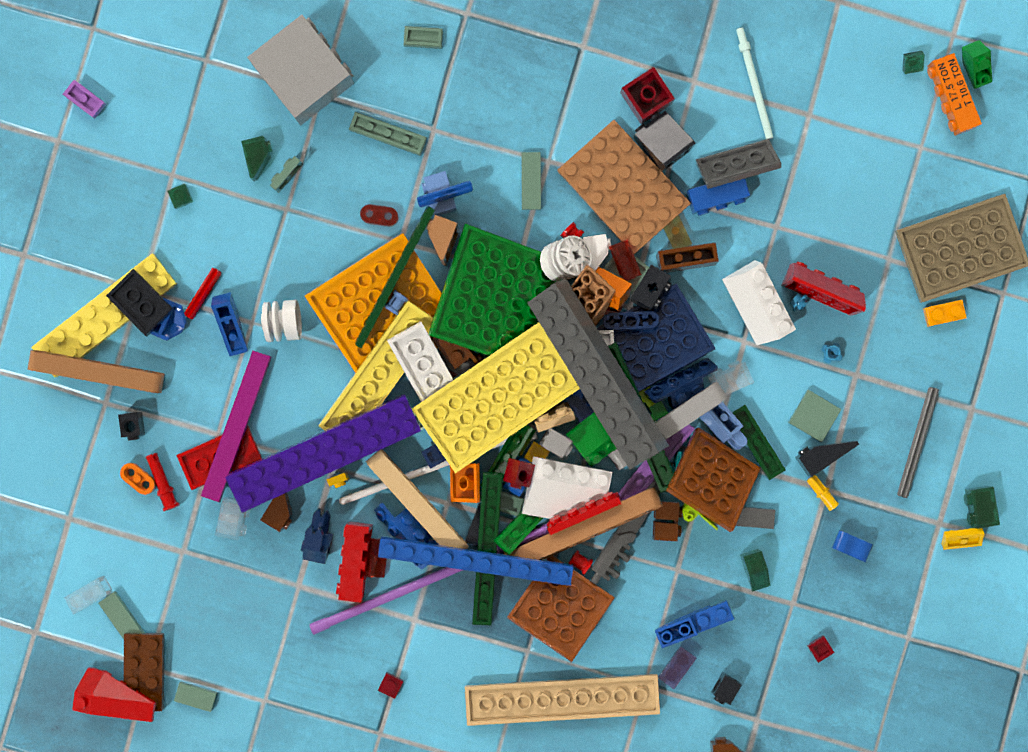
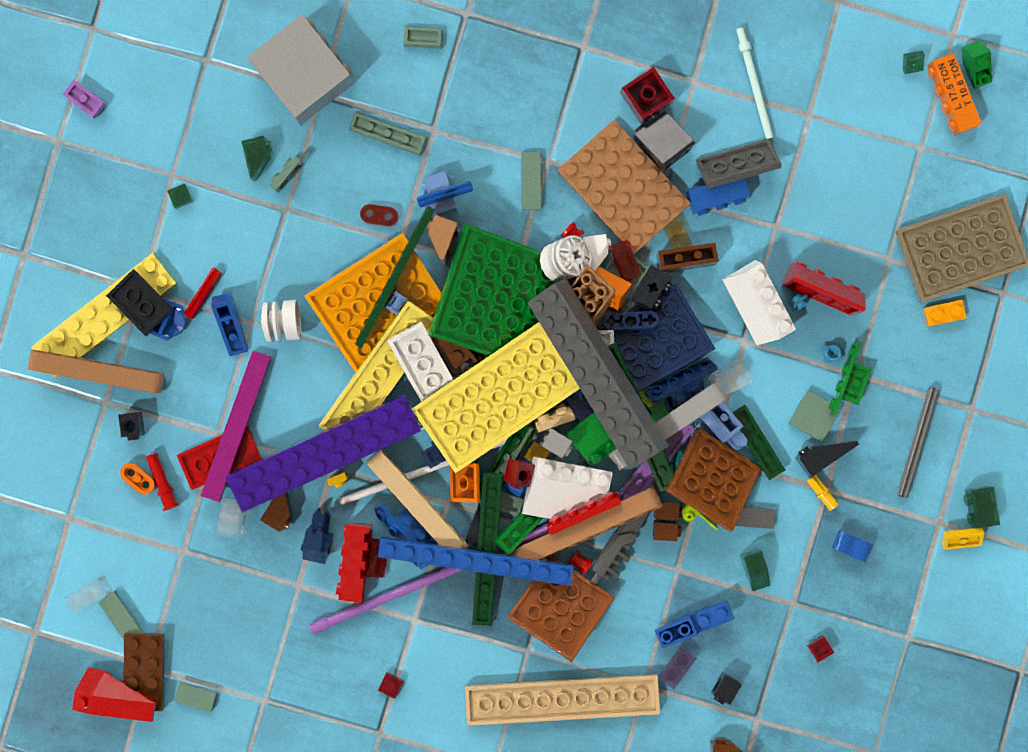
none -> green bracket [828,341,872,416]

